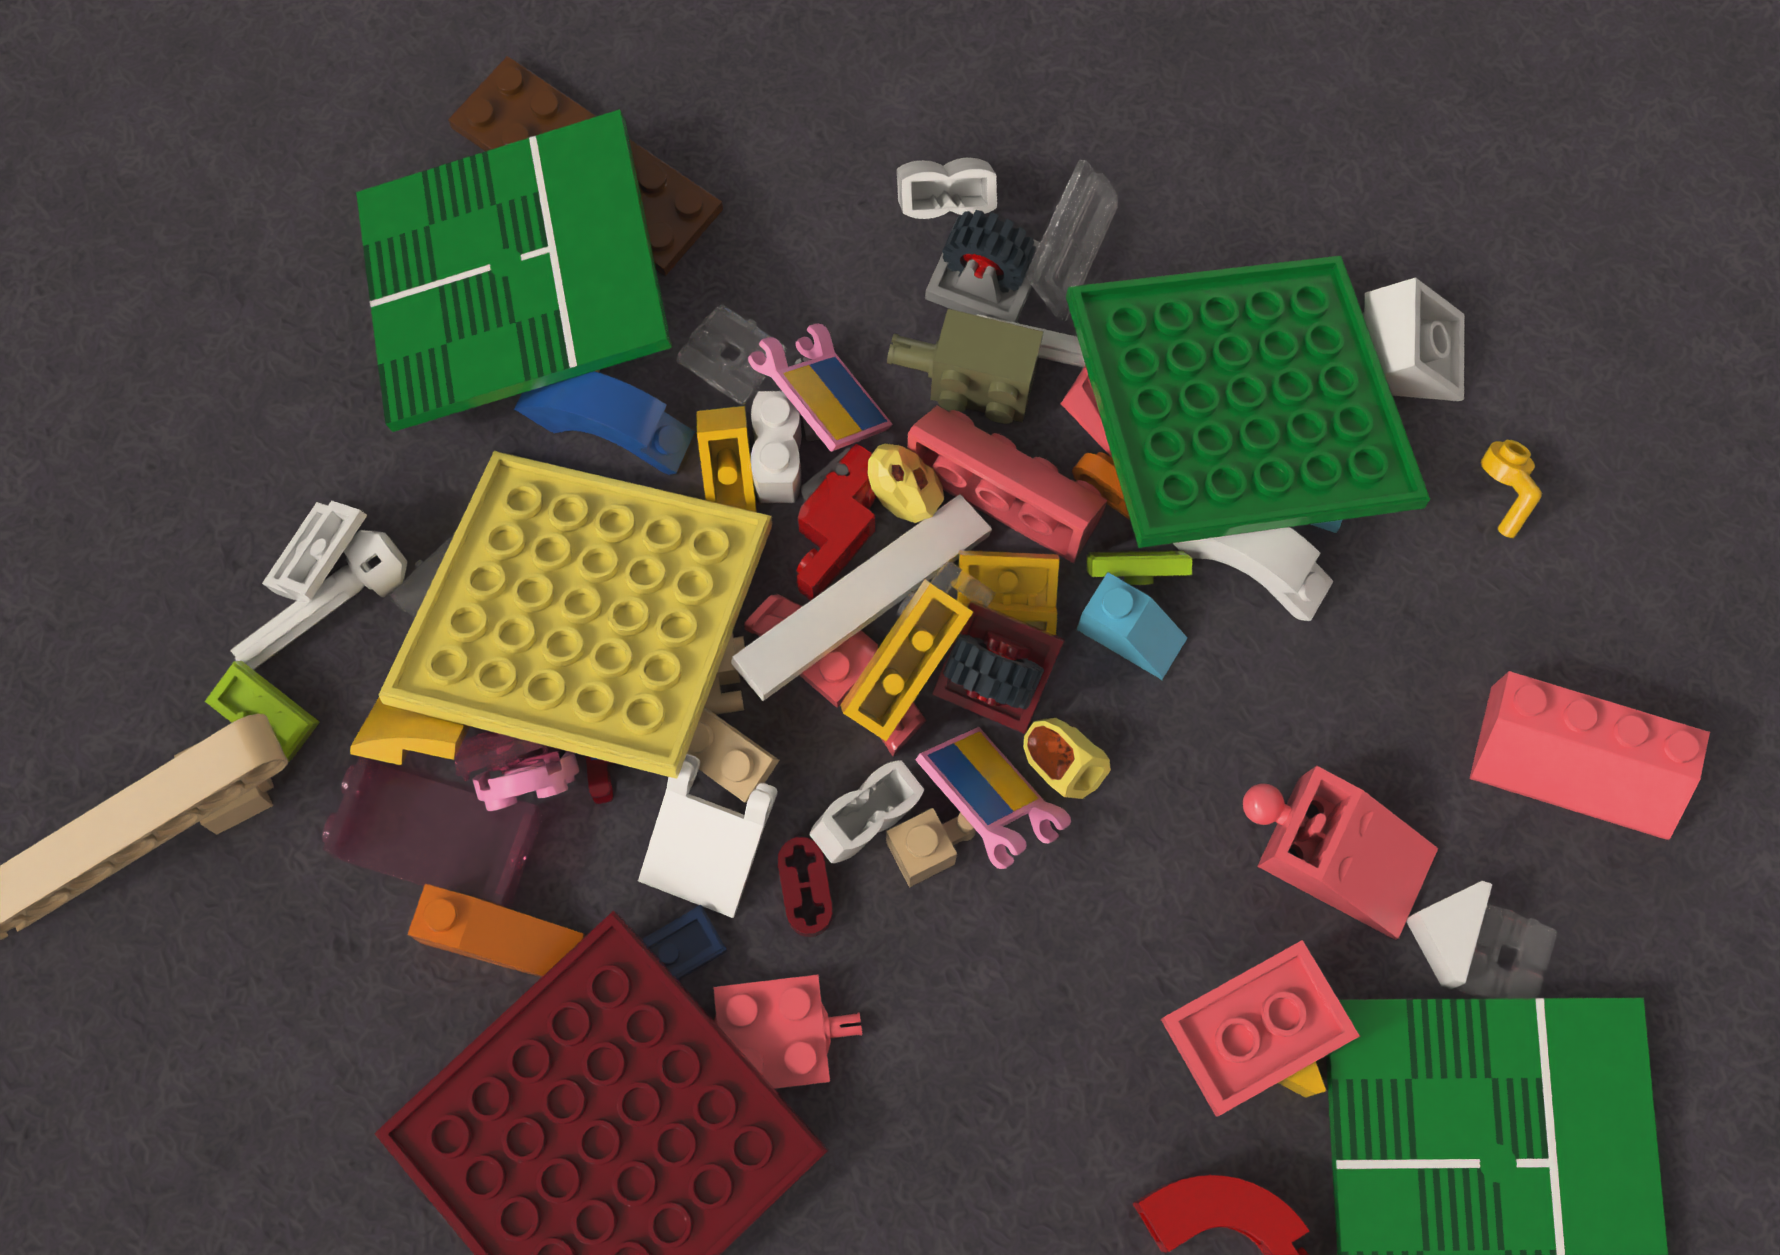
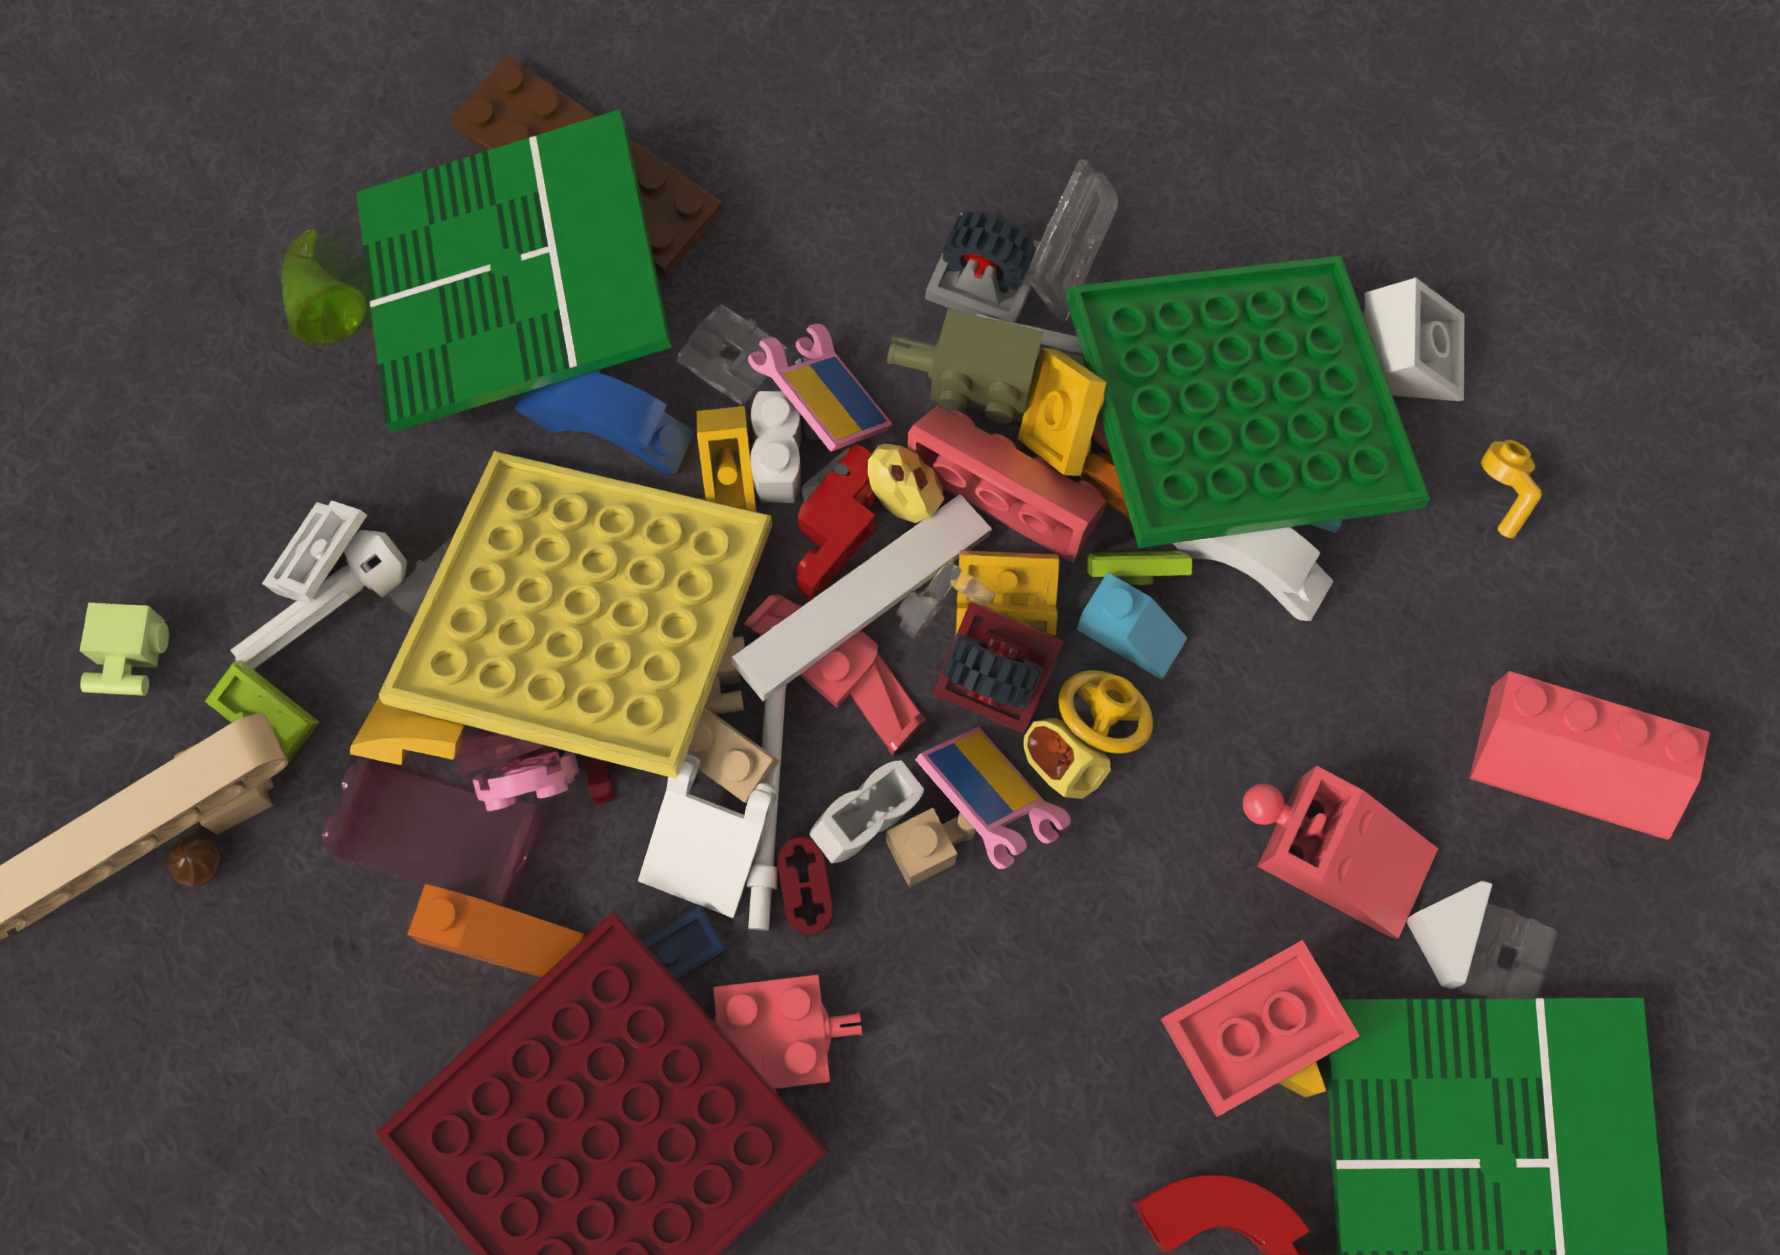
yellow brick [840,579,973,741] -> none
white brick [897,158,997,219] -> none
none -> yellowish green brick [80,603,169,696]
none -> reddish brown plate [167,835,221,887]
none -> clear neon green hat [281,229,367,345]
none -> white bar [746,625,786,931]
none -> yellow plate [1017,348,1107,476]
none -> yellow piece [1058,670,1153,754]

